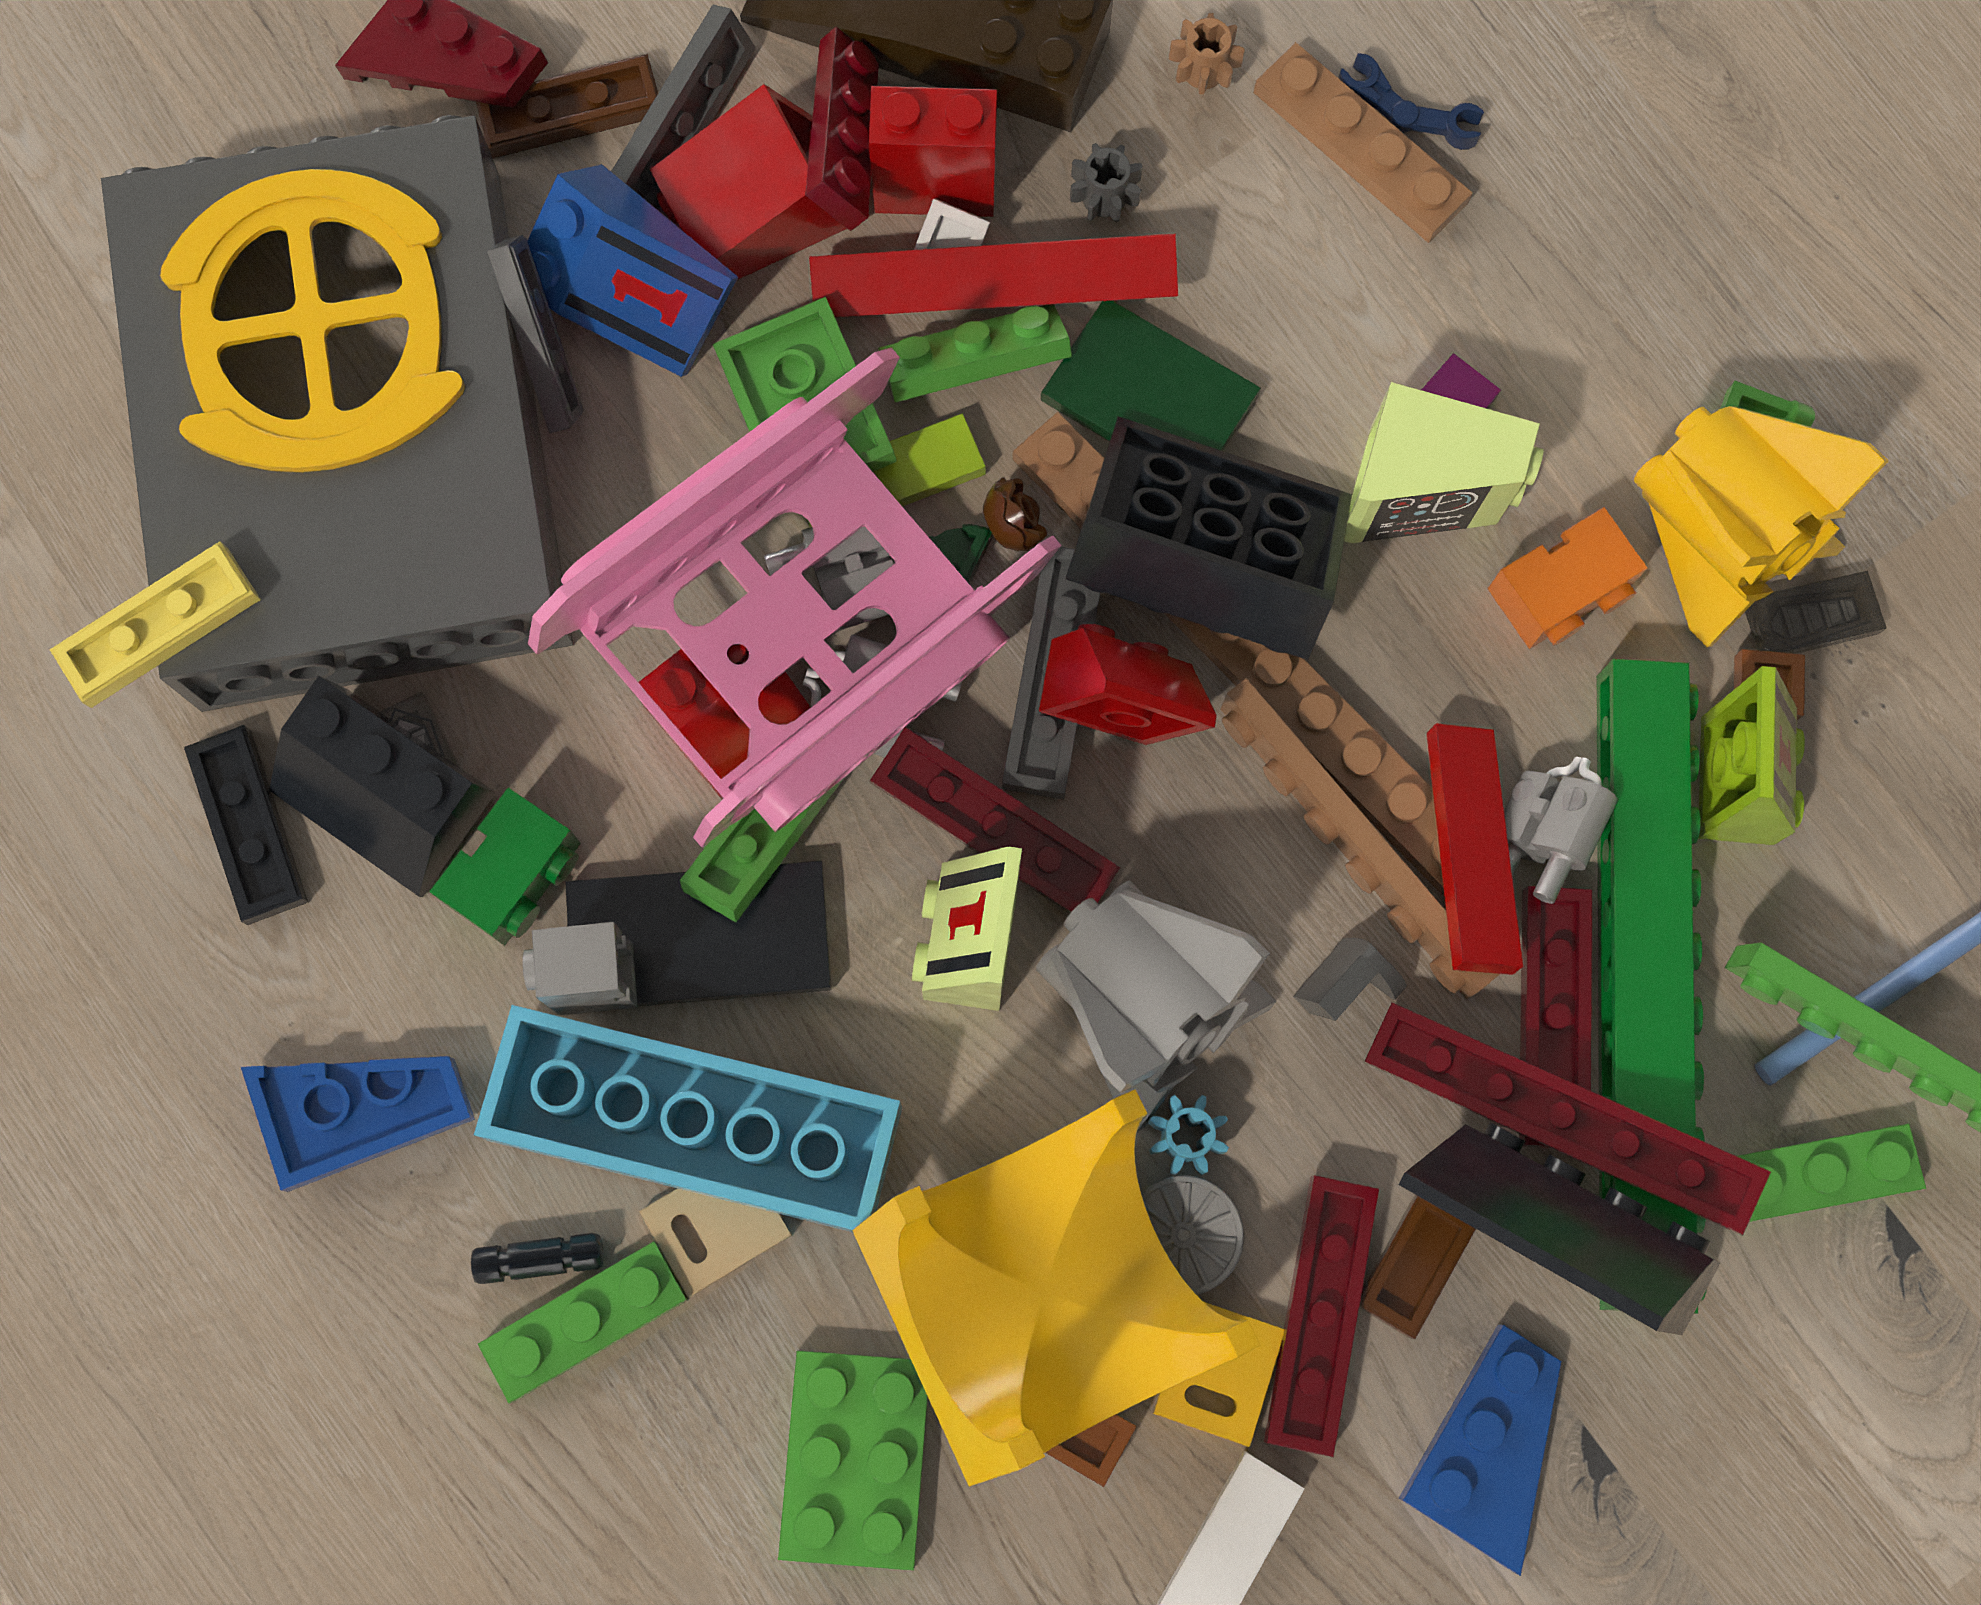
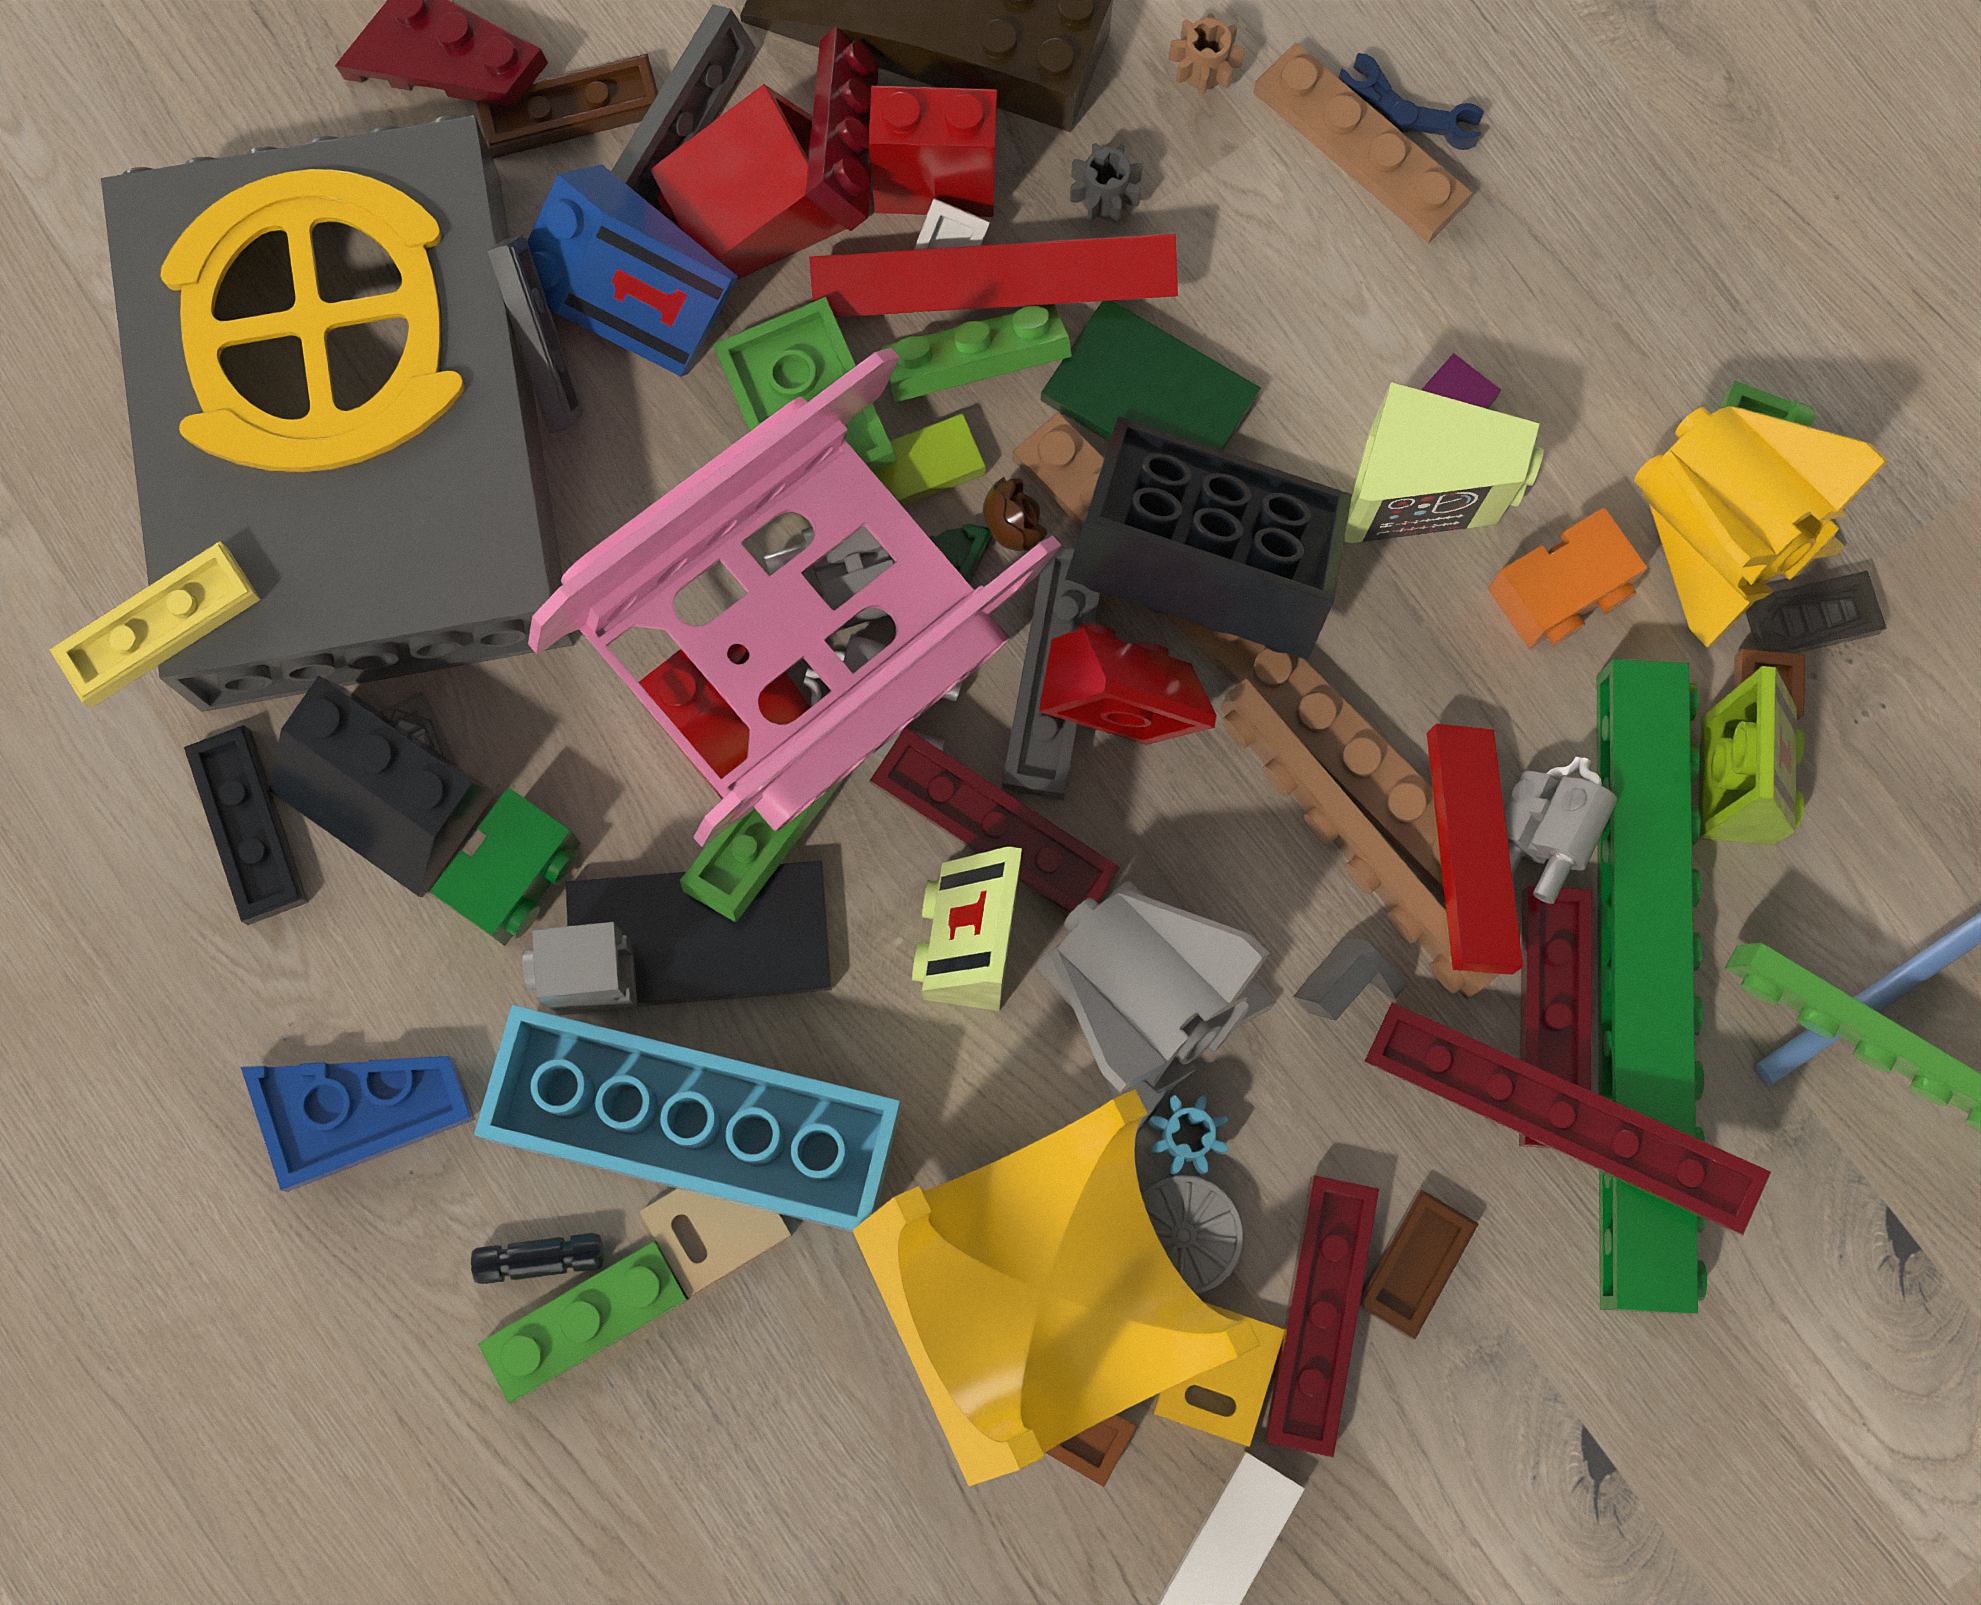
bright green plate [778,1350,928,1571] -> none
black slope [1398,1122,1721,1335] -> none
blue wing [1398,1325,1562,1576] -> none
bright green plate [1737,1124,1927,1222] -> none

